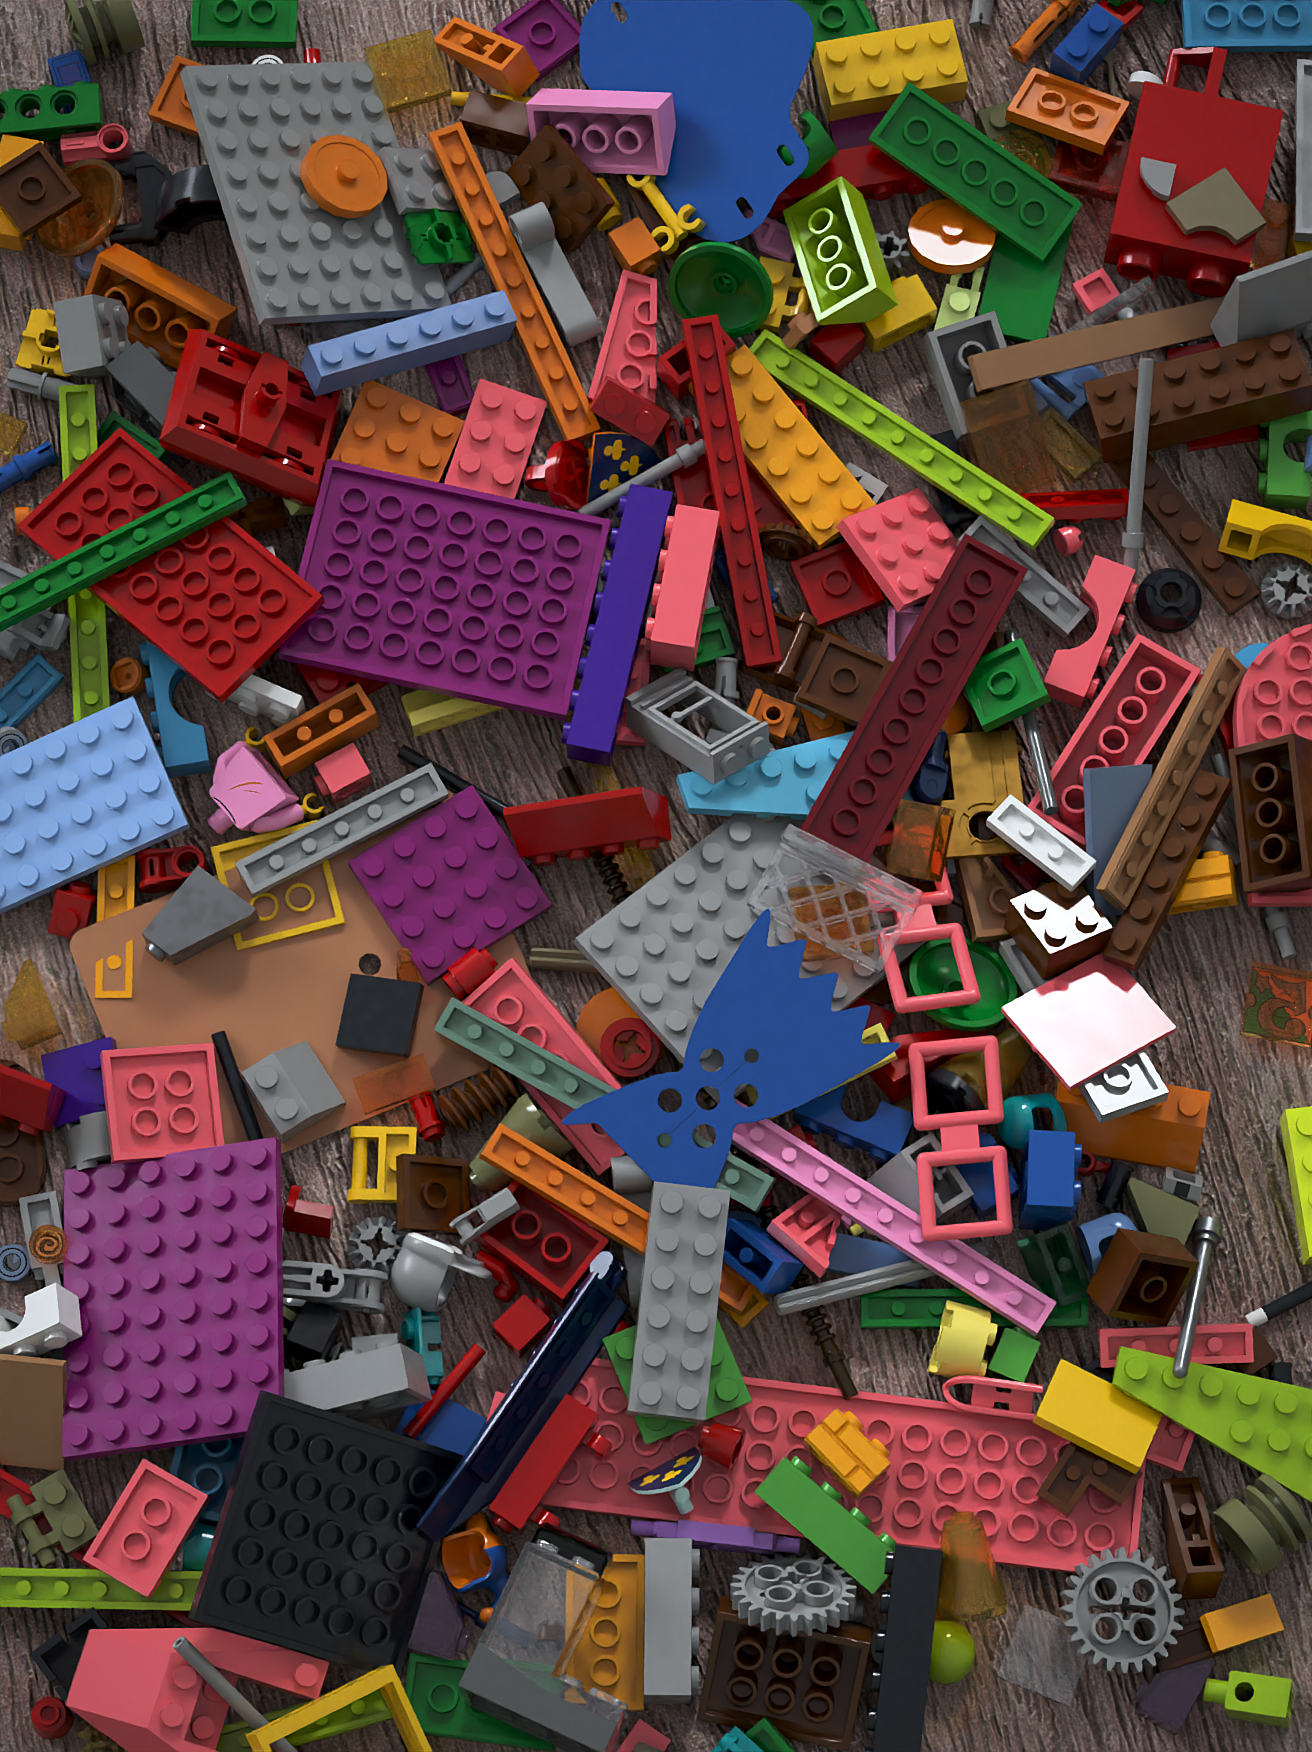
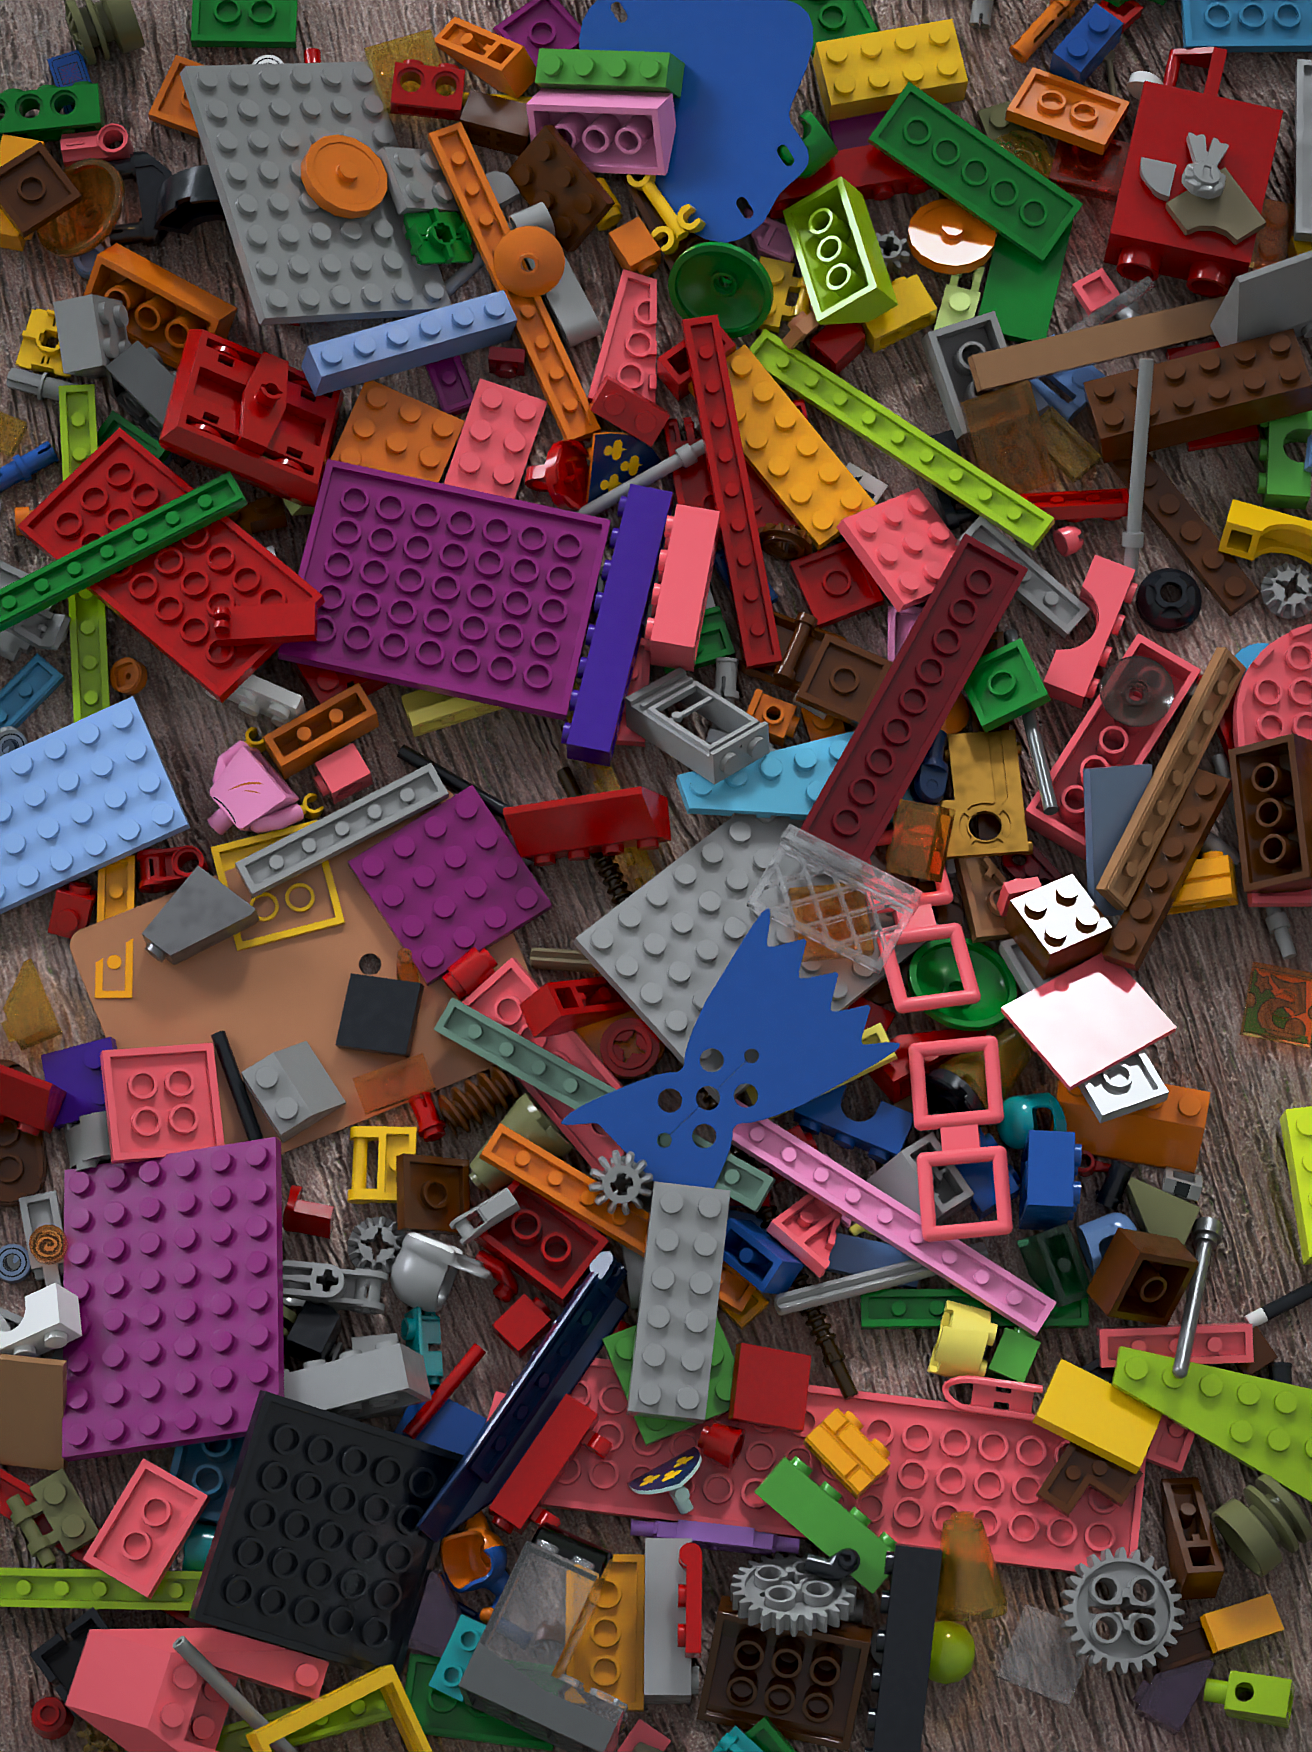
dark azure arch [140,640,212,778] -> none
white plate [986,794,1096,892] -> none
none -> red hinge [214,601,317,646]
none -> red brick [390,59,465,121]
none -> teal hinge [428,1614,495,1702]
none -> dark red plate [488,346,526,379]
none -> orange dish [493,226,565,297]
none -> red slope [519,977,633,1038]
none -> bright green brick [535,48,685,98]
none -> light grey gear [588,1150,653,1215]
none -> red plate [677,1542,702,1658]
none -> red tile [728,1343,811,1433]
none -> black arm [804,1548,860,1581]
none -> coral plate [996,877,1042,917]
none -> clear smoke dish [1100,656,1174,727]
none -> light grey piece [1181,132,1229,199]

